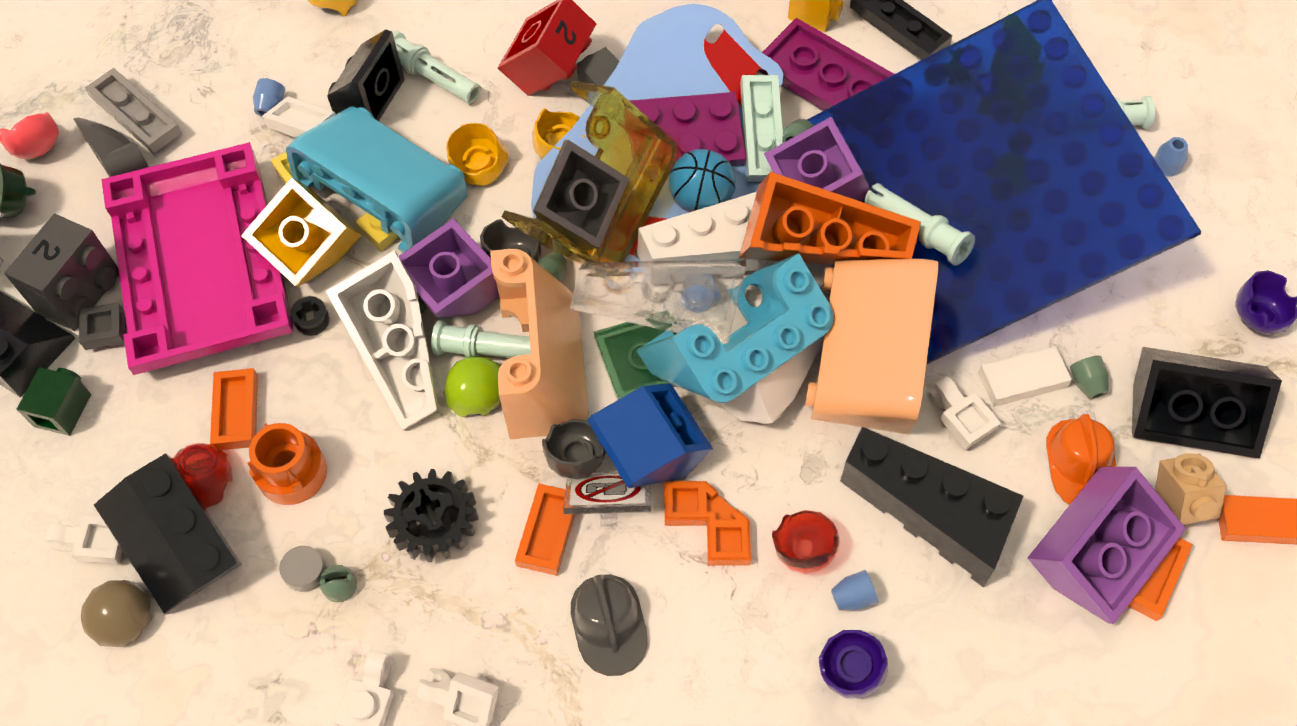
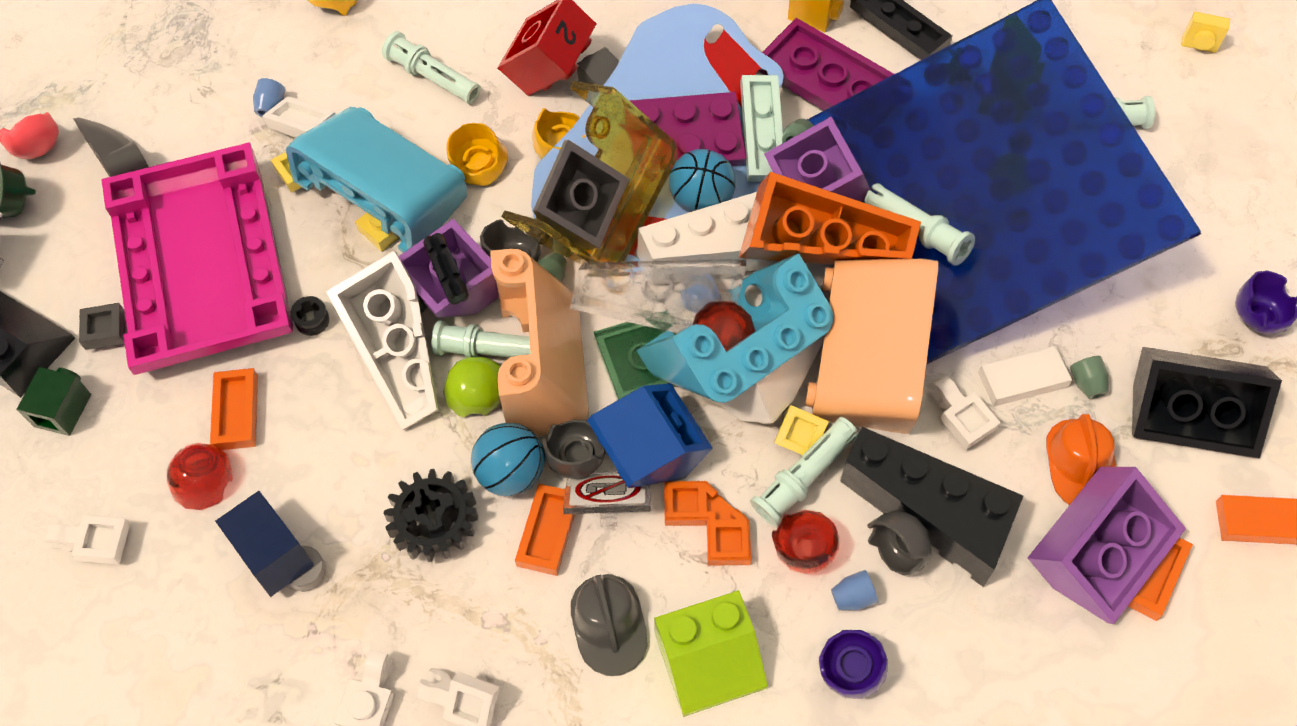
dark grey brick [4,213,119,331] -> none
dark tan hair [81,580,152,647] -> none
light grey plate [85,68,182,154] -> none
black slope [93,453,242,614] -> none
yellow slope [241,177,362,287] -> none
orange piece [247,423,327,505] -> none
sand green hinge [320,565,357,602] -> none
black slope [327,29,405,121] -> none
medium blue hose [1152,137,1188,177] -> none
tan brick [1155,453,1226,525] -> none
none -> dark blue panel [215,491,314,597]
none -> black axle [423,233,469,305]
none -> dark azure piece [471,423,545,496]
none -> lime slope [654,590,768,717]
none -> clear red hair [693,301,756,351]
none -> light aqua pin [750,417,859,528]
none -> light yellow plate [773,405,829,455]
none -> dark grey hair [867,510,932,576]
none -> light yellow plate [1181,11,1230,53]

